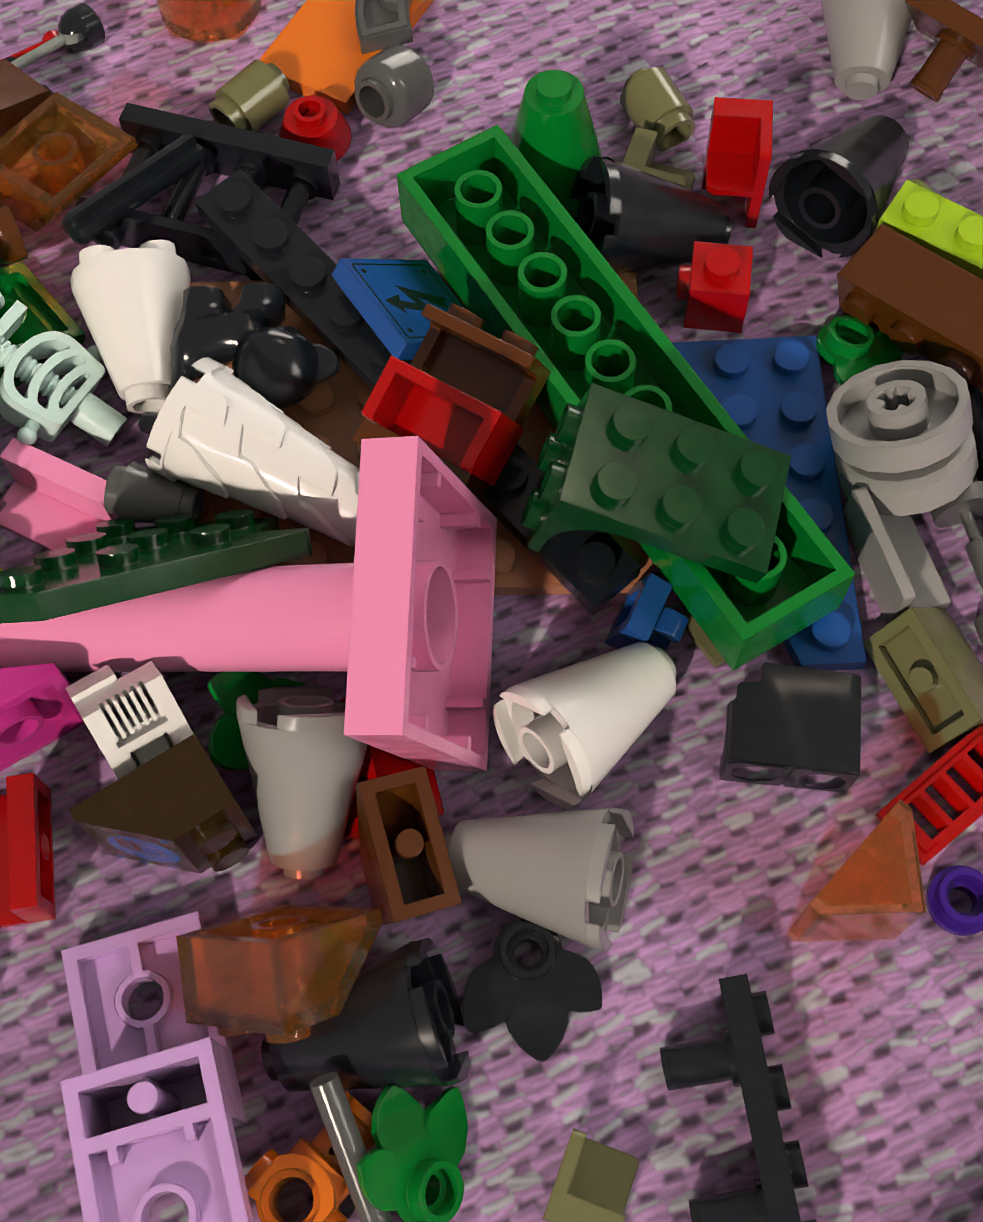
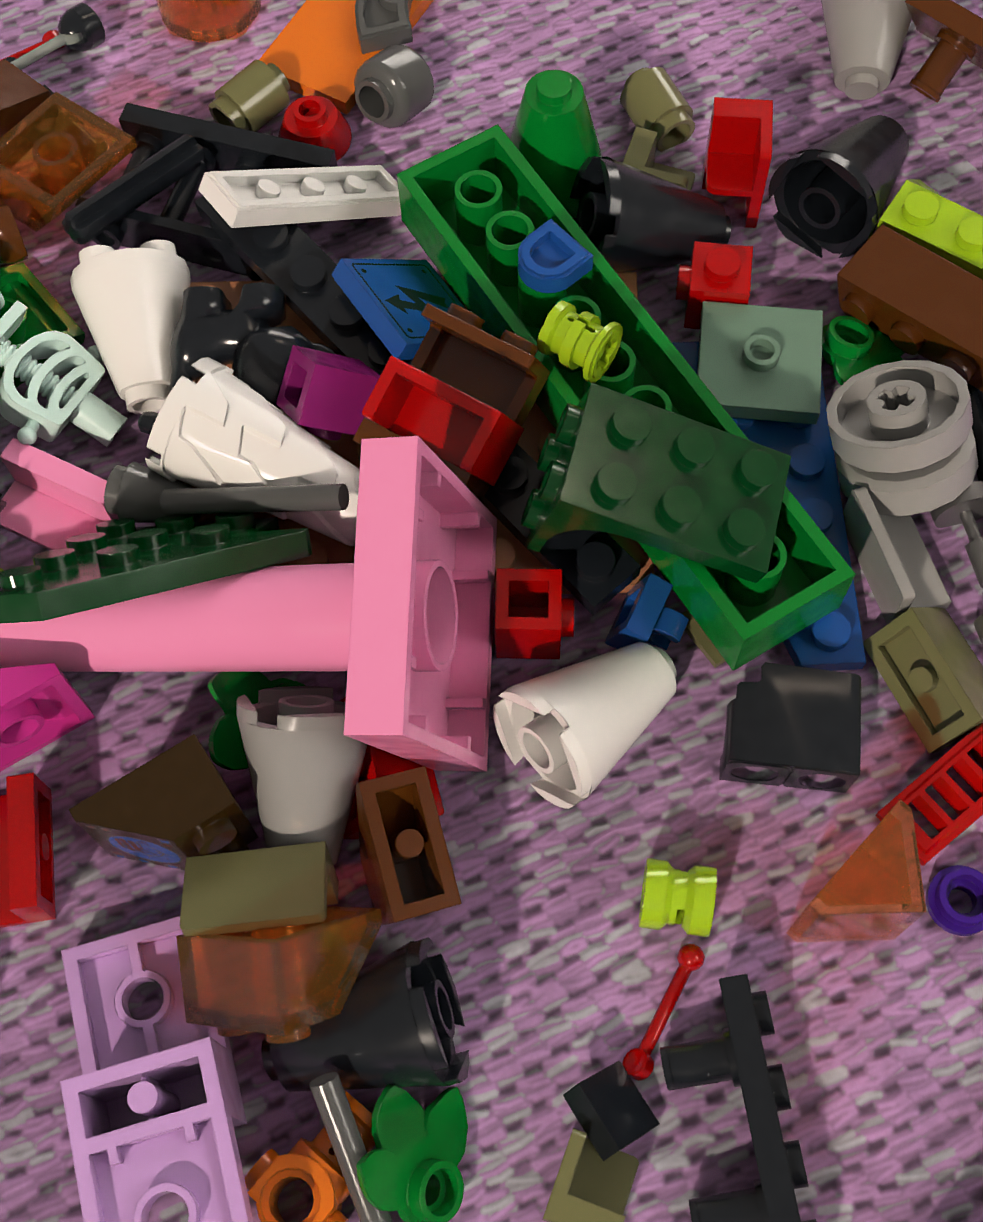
white piece [65,661,194,779] -> none
light grey cone [444,808,634,951] -> none
black plate [463,918,602,1062] -> none
none -> dark grey bar [160,484,349,515]
none -> olive panel [179,841,339,938]
none -> white tile [198,165,401,228]
none -> magenta brick [276,345,380,440]
none -> red brick [495,568,574,659]
none -> blue tile [518,219,593,293]
none -> lime bush [537,300,623,383]
none -> black tile [563,1060,660,1161]
none -> red hinge [622,943,705,1081]
none -> lime wheel [638,858,717,937]
none -> sand green plate [697,301,823,425]

